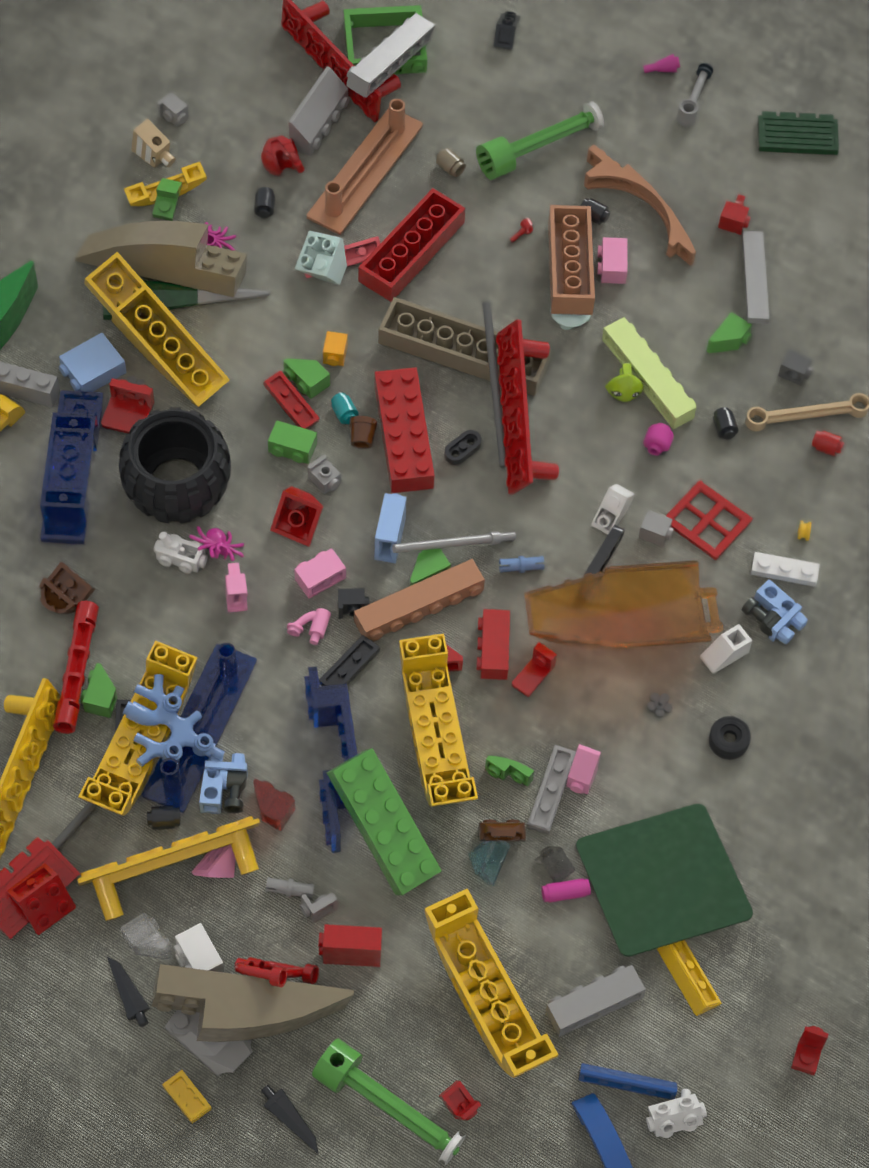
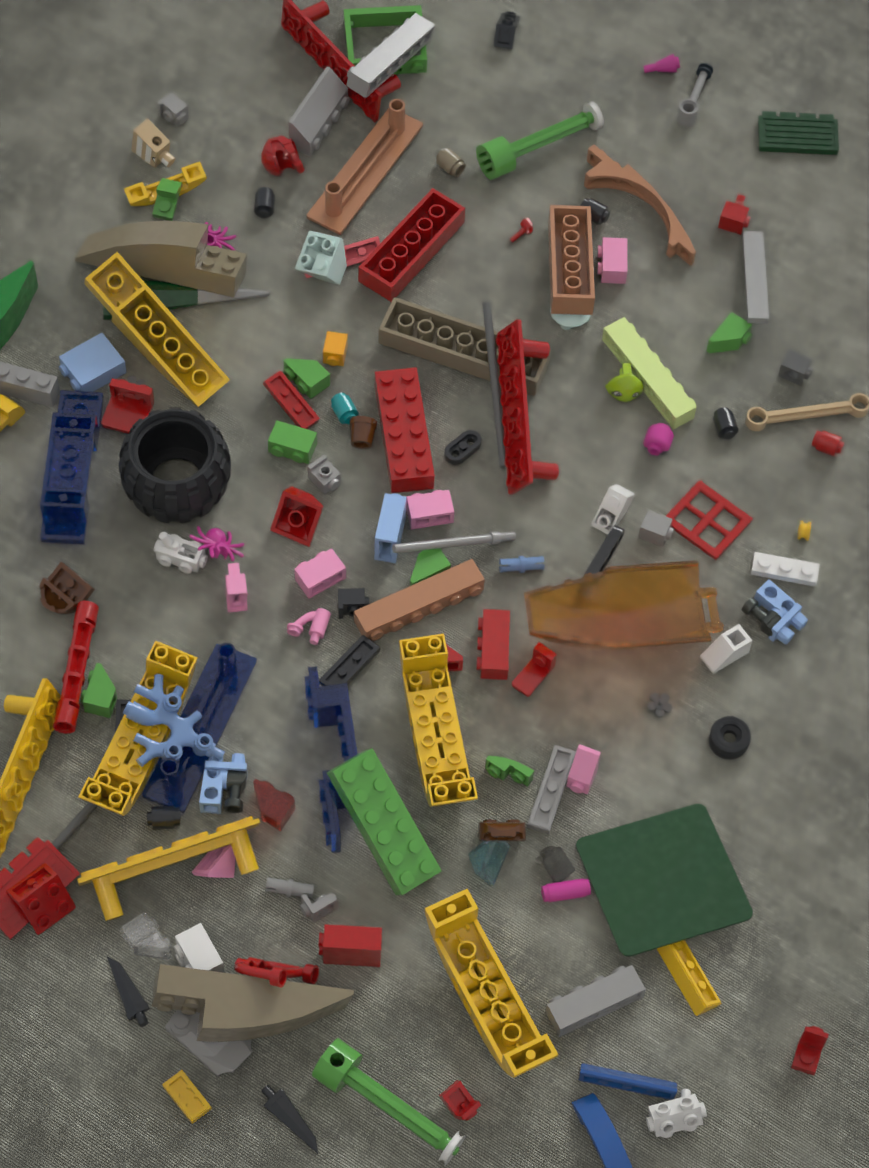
none -> bright pink brick [406,490,454,530]

